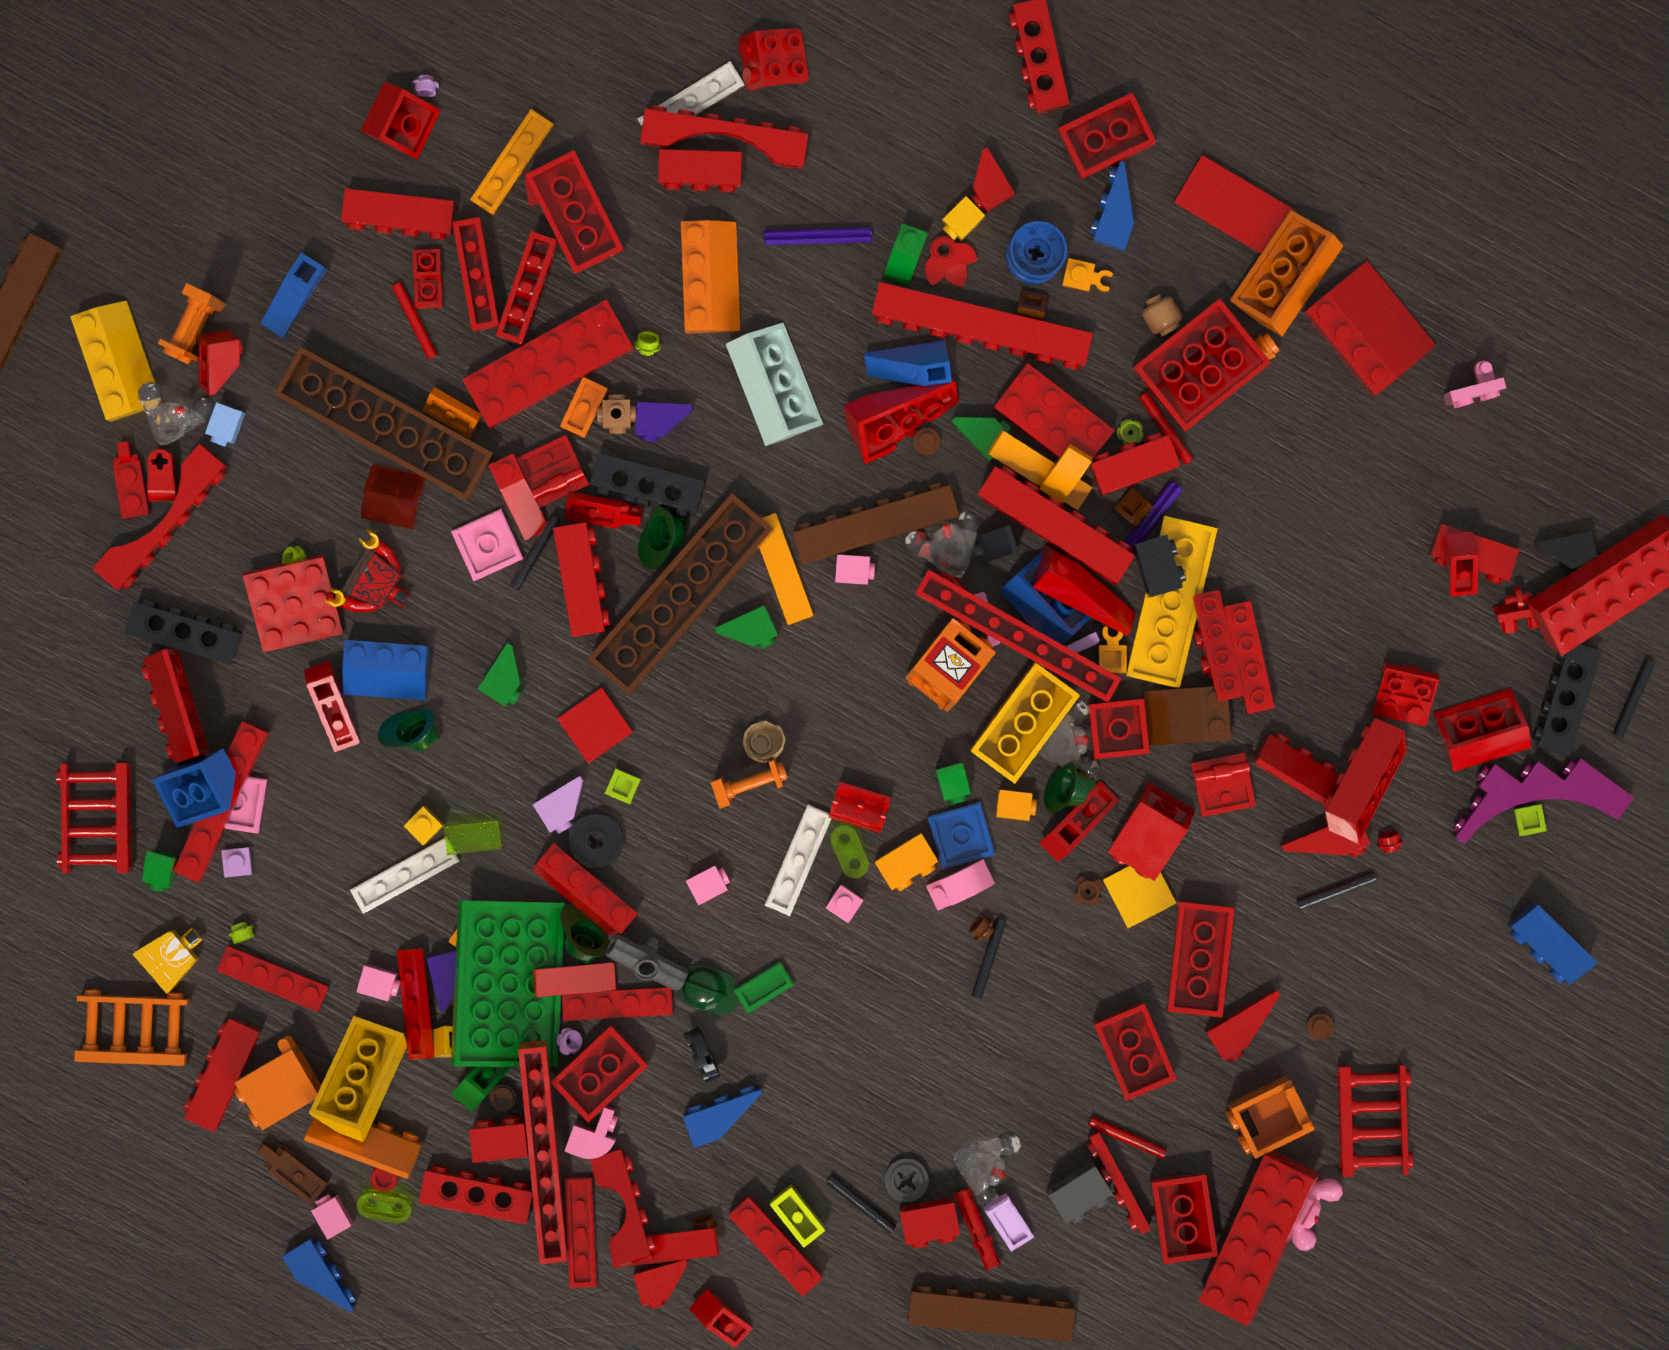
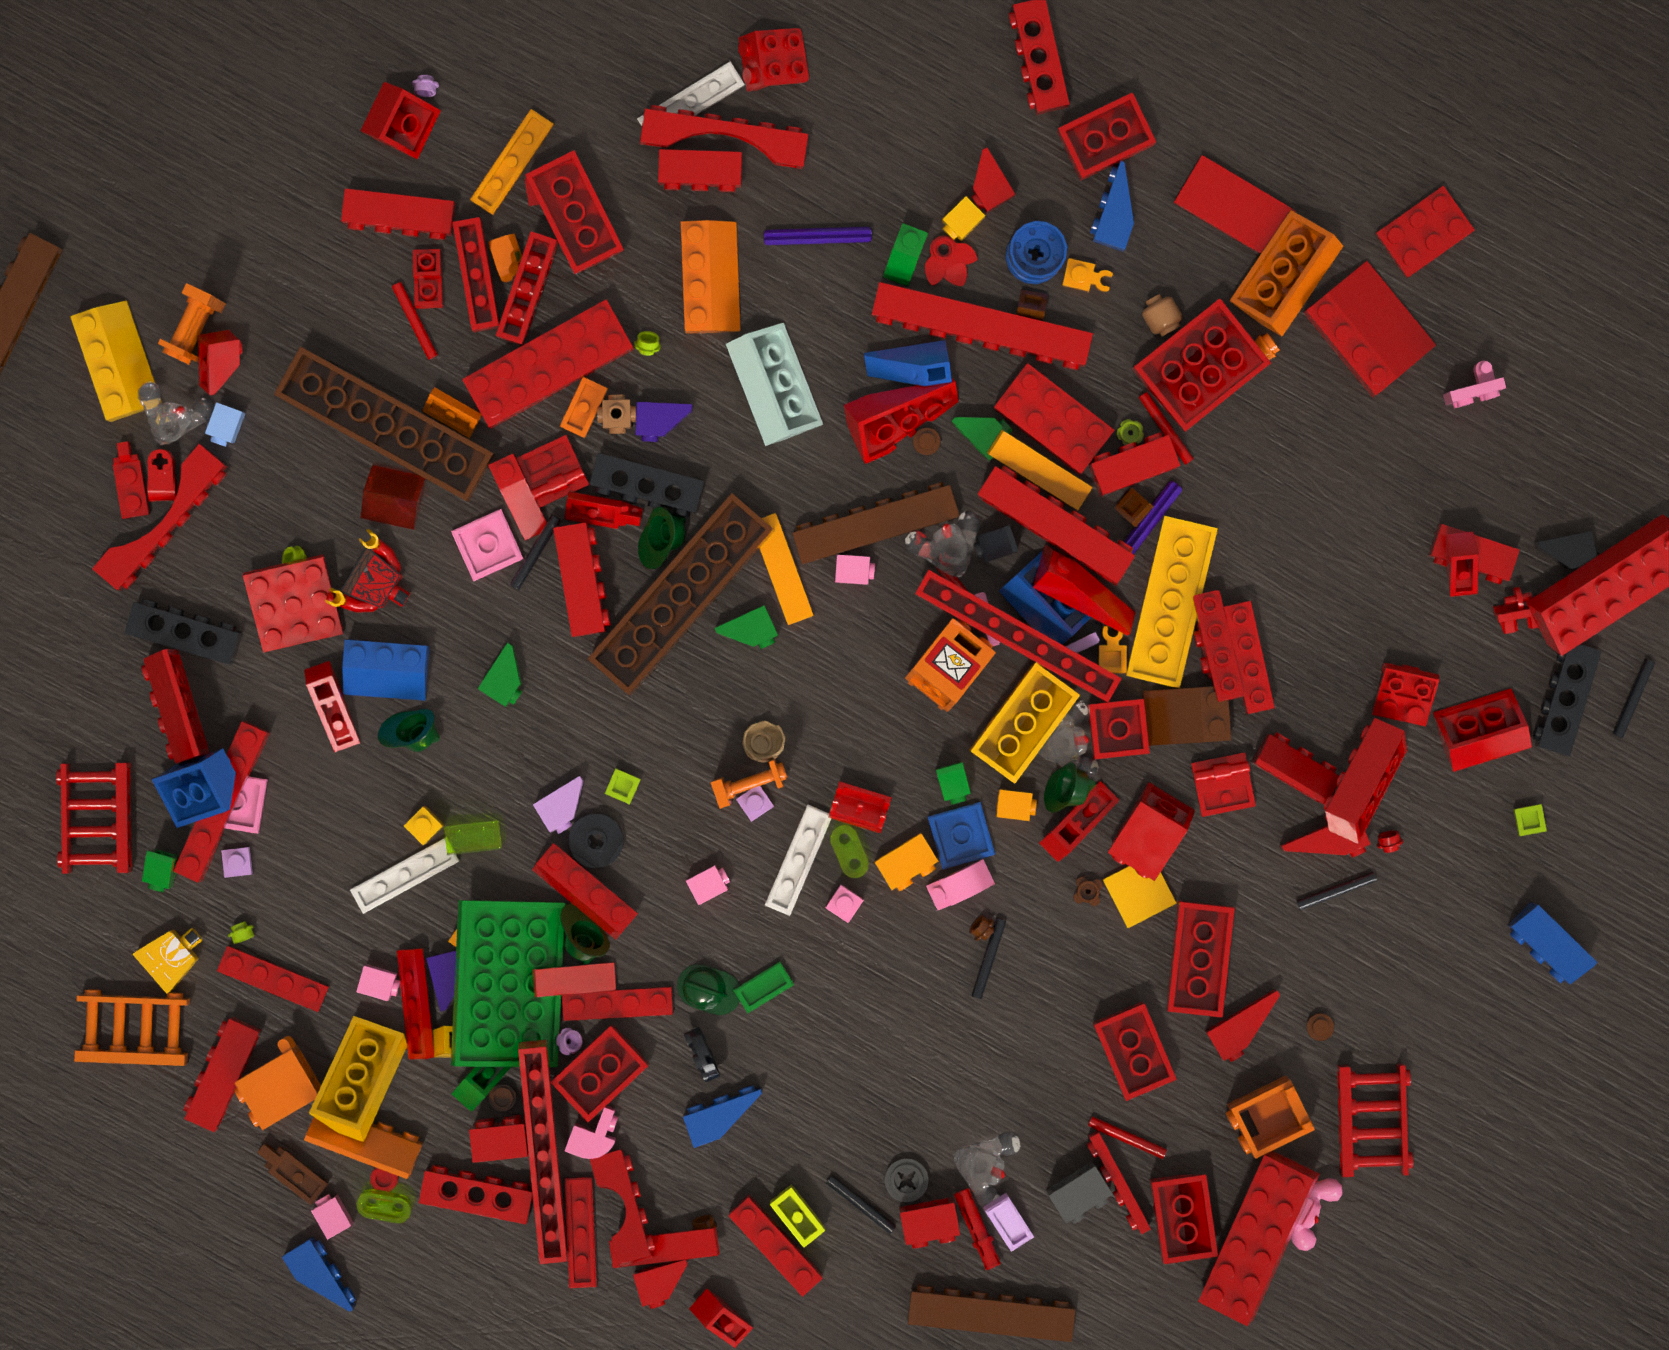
blue slope [260,252,328,339] -> none
red tile [557,688,633,764] -> none
dark grey piece [605,934,688,991] -> none
light orange tile [1040,444,1093,503] -> none
black brick [1132,535,1186,598] -> none
magenta arch [1452,758,1634,844] -> none
none -> orange rock [488,234,522,283]
none -> lavender plate [736,786,774,822]
none -> red plate [1376,186,1475,278]

